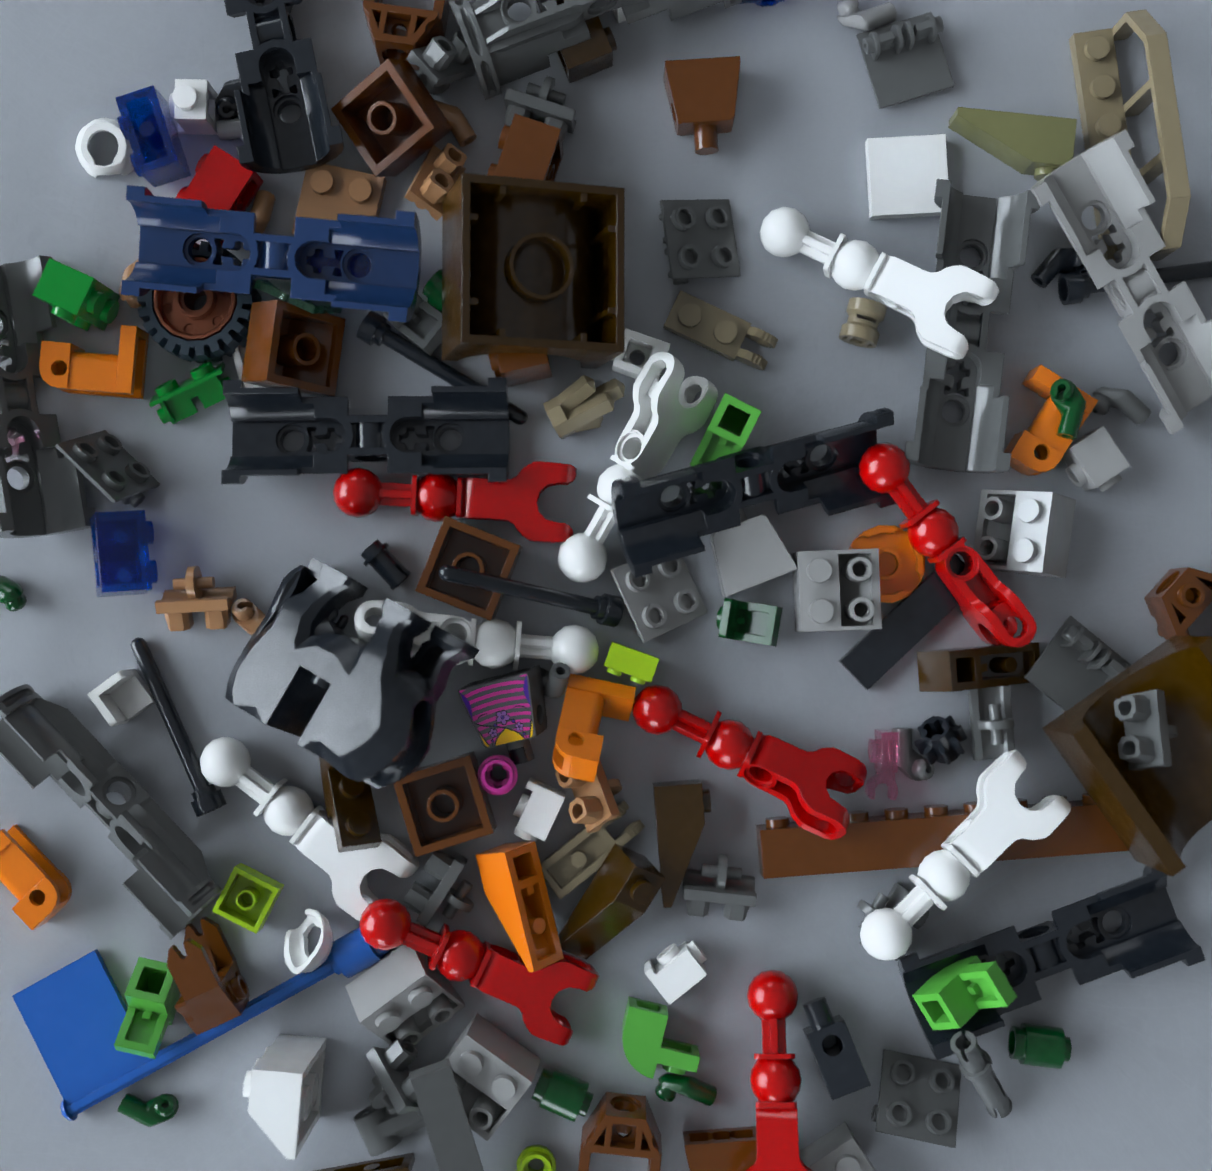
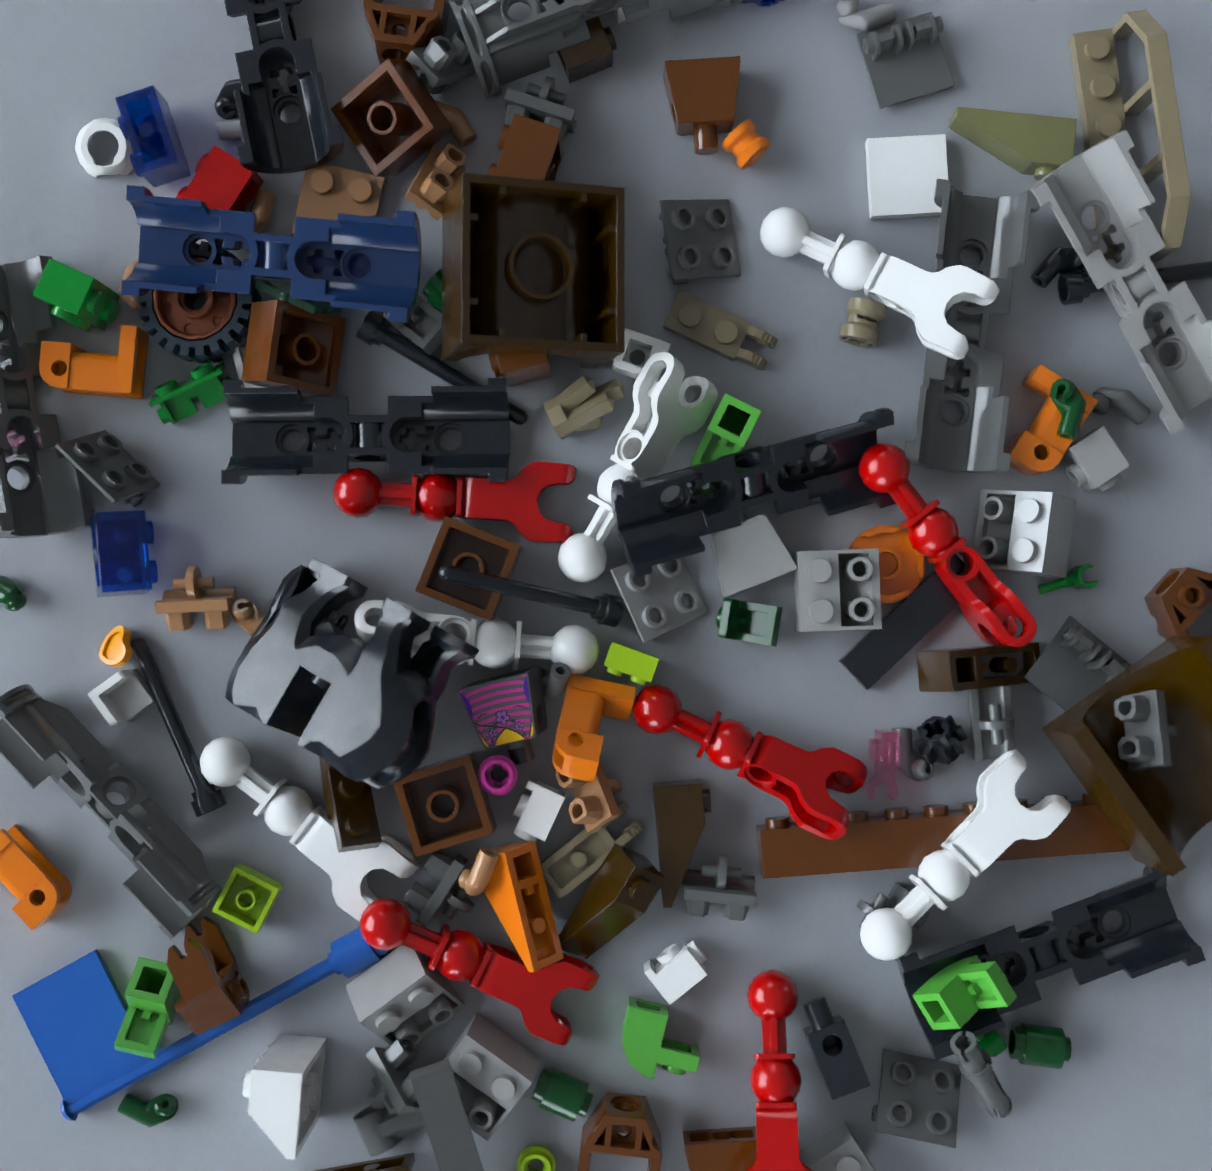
white brick [169,79,219,135] -> none
white piece [284,908,333,974] -> none
black pin [361,539,411,590] -> none
dark green arm [655,1072,717,1106] -> none
none -> light orange piece [99,626,133,667]
none -> medium nougat arm [458,847,499,896]
none -> orange wheel [721,118,771,170]
none -> green hand [976,1030,1007,1057]
none -> green hand [1038,564,1098,594]

